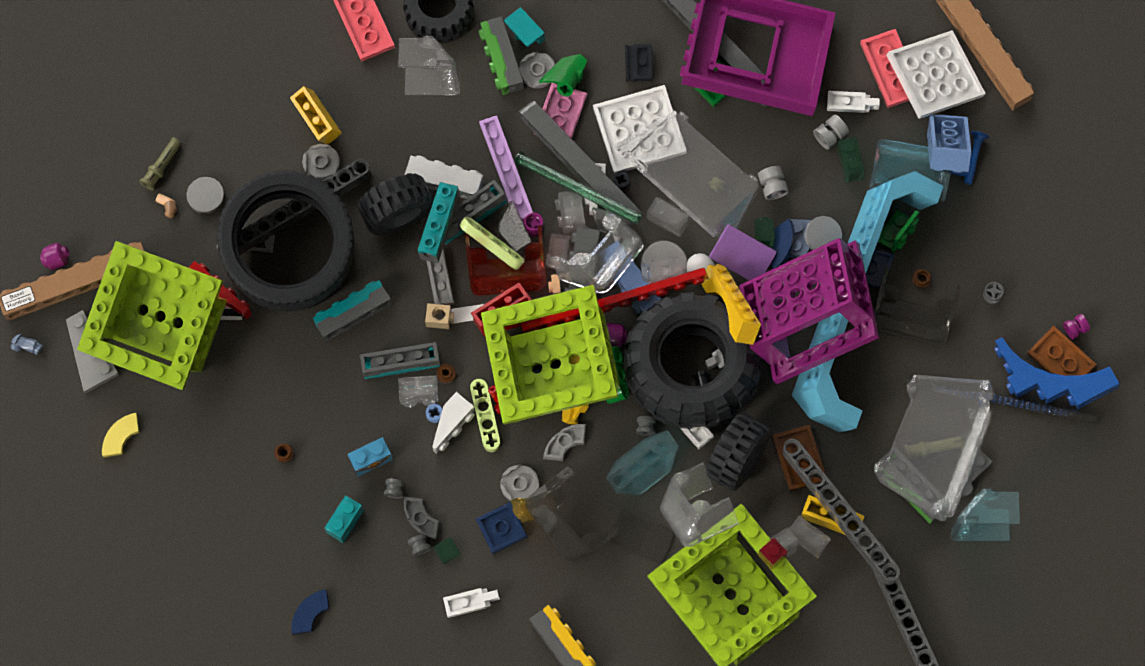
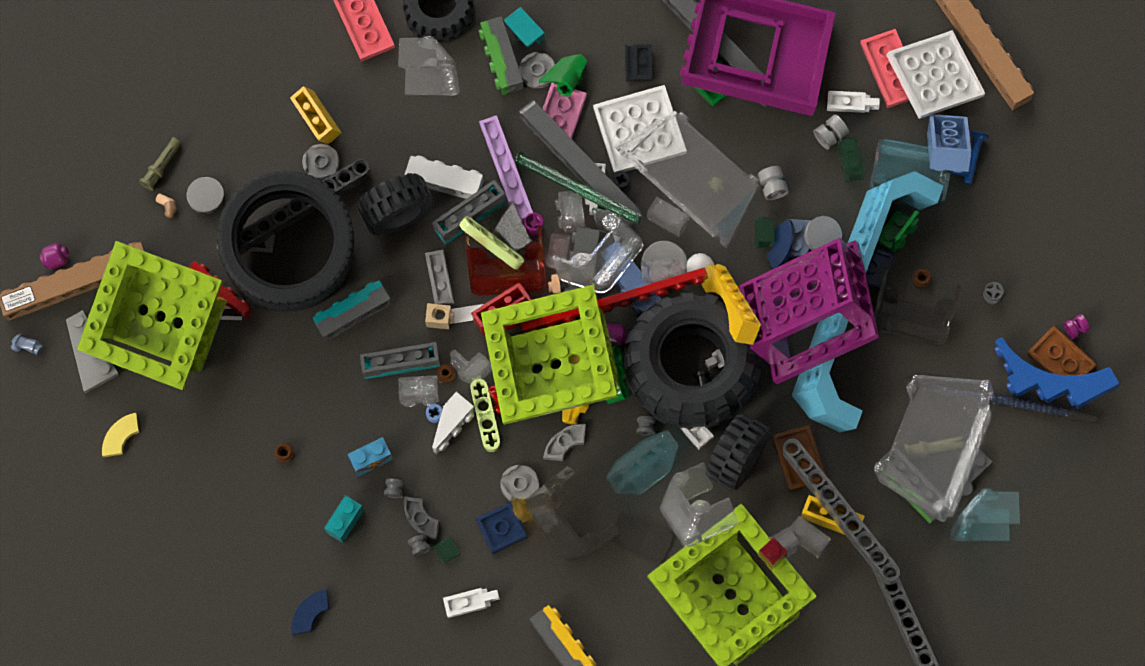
teal piece [418,182,460,263] -> none
medium lavender tile [709,224,777,280] -> none
none -> clear brick [449,349,492,383]

